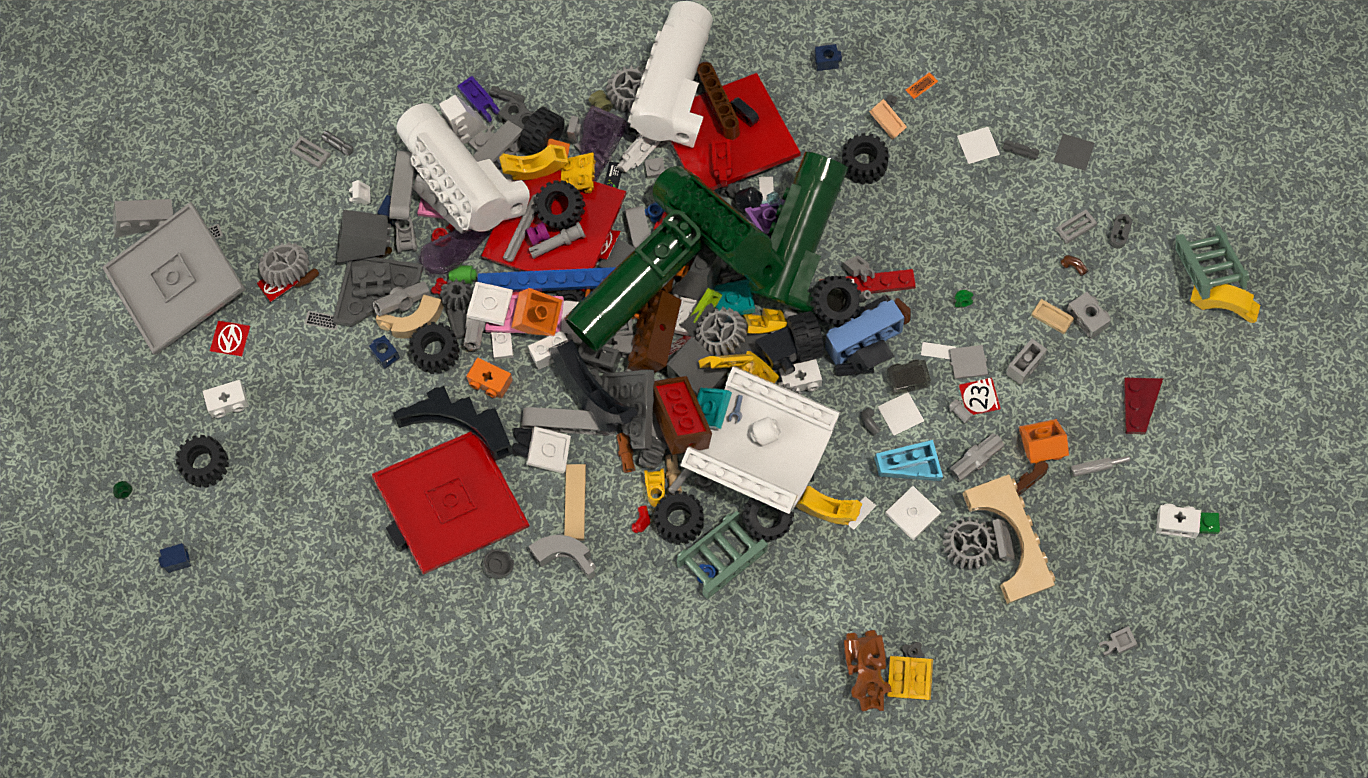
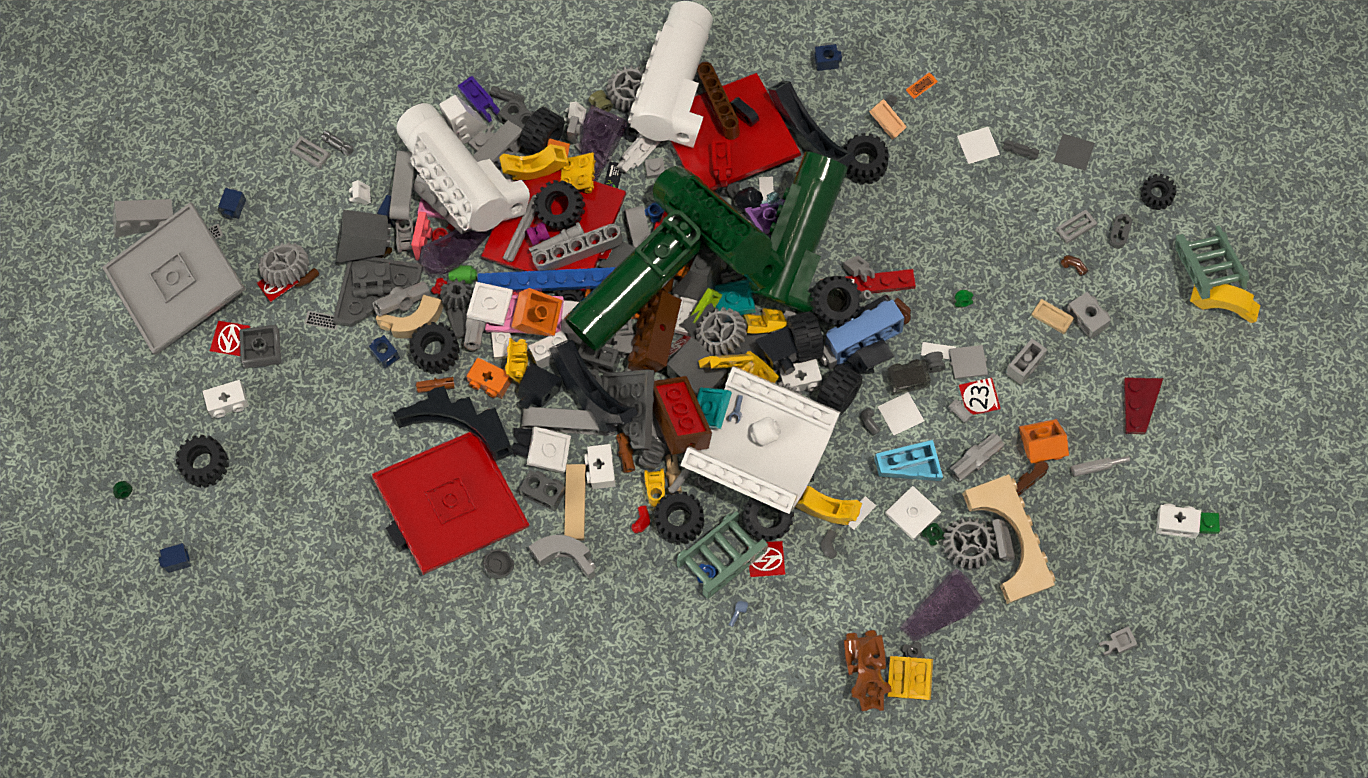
none -> dark blue brick [218,188,246,219]
none -> dark grey brick [240,325,281,368]
none -> coral plate [411,211,433,261]
none -> dark orange axle [416,377,455,393]
none -> yellow hinge [505,338,529,384]
none -> black torso [518,363,562,409]
none -> dark grey brick [519,470,566,511]
none -> light grey beam [533,224,623,271]
none -> white tile [564,101,586,126]
none -> white brick [584,444,616,489]
none -> sand blue hand [729,601,748,627]
none -> red sticker [747,541,785,577]
none -> black arch [768,80,855,167]
none -> black tyre [817,364,863,416]
none -> light grey plate [820,345,837,370]
none -> dark grey arm [820,529,837,559]
none -> clear purple wedge [900,568,984,642]
none -> dark green plate [922,523,945,546]
none -> dark grey wheel [924,351,946,373]
none -> black tyre [1141,174,1177,210]

